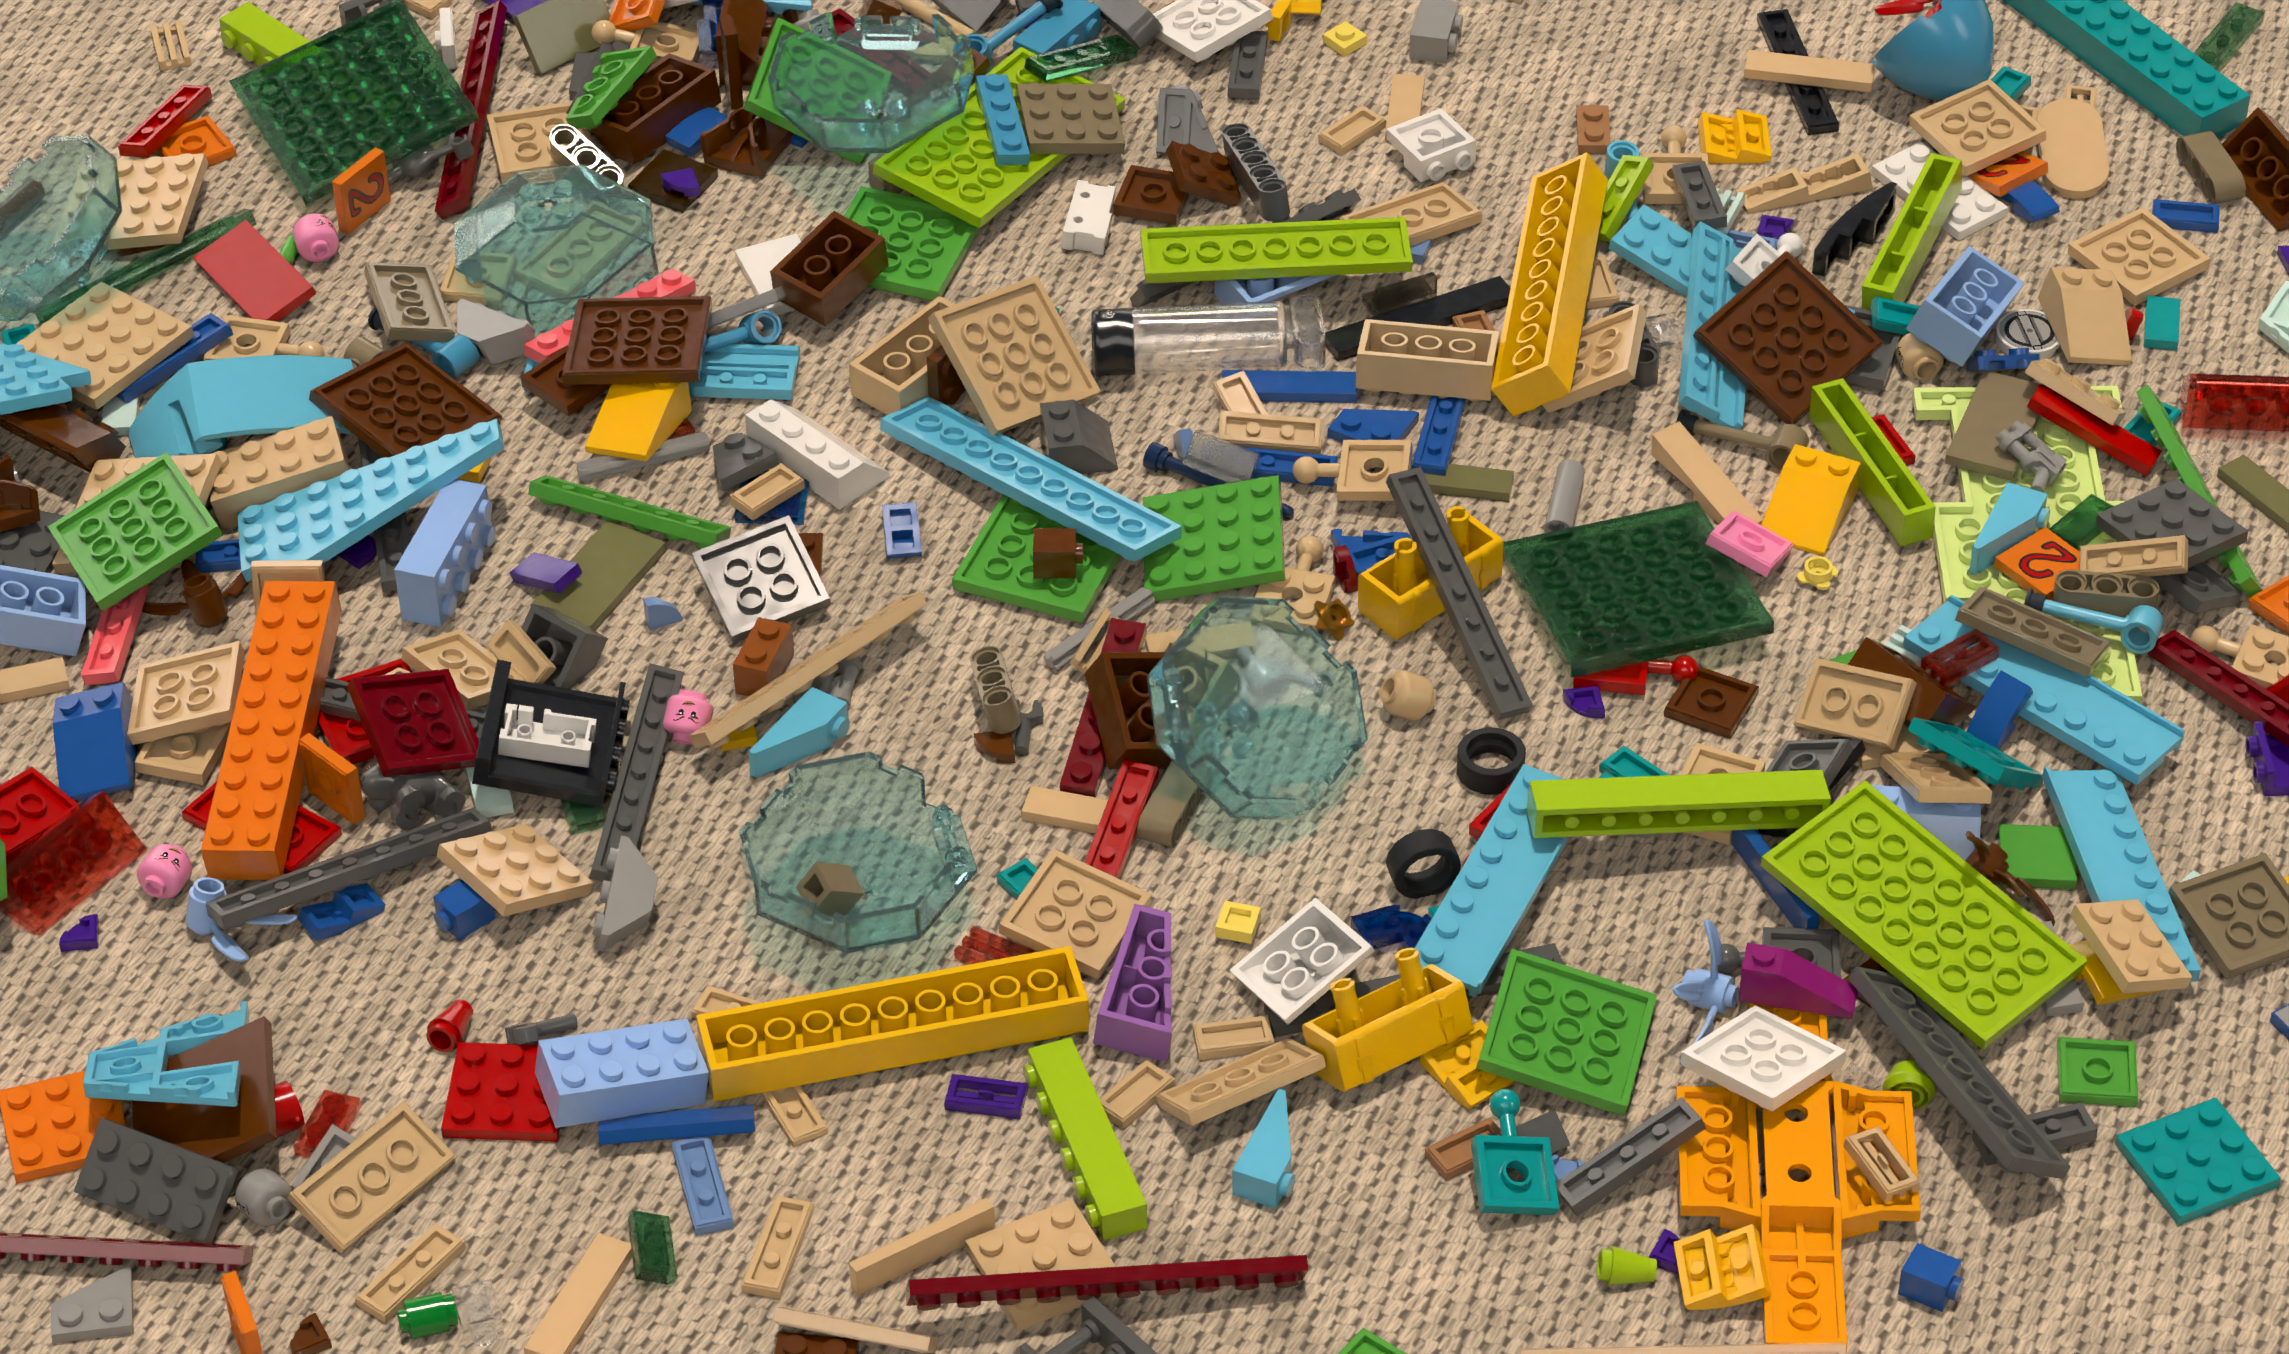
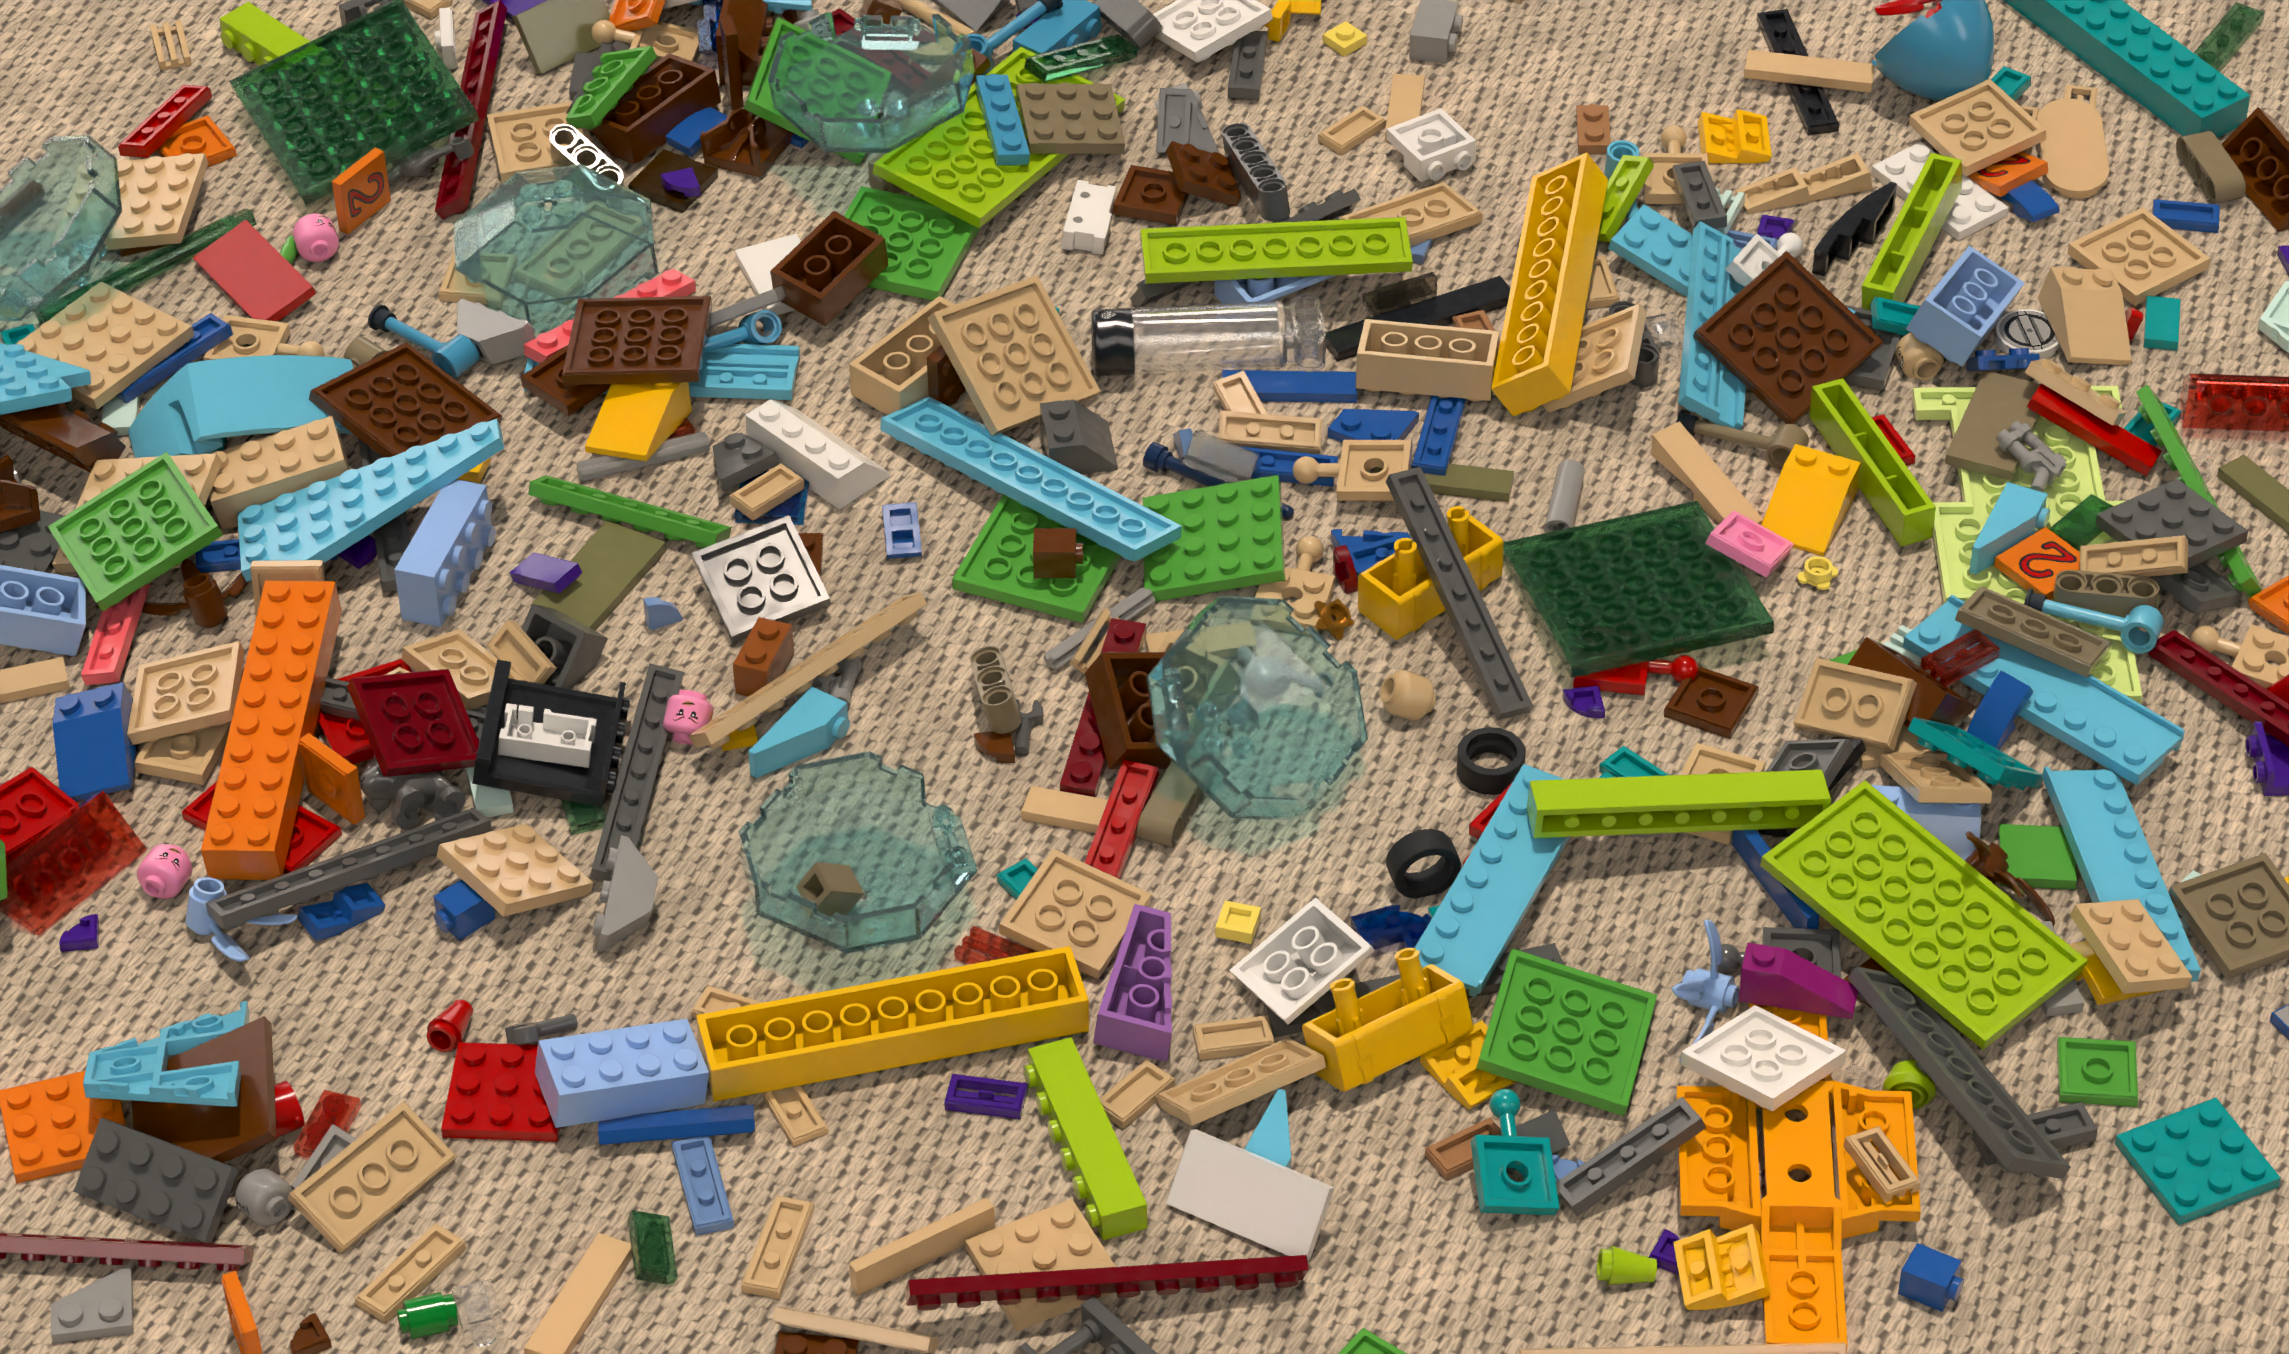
dark tan tile [364,262,455,342] -> none
none -> white tile [1166,1129,1335,1261]

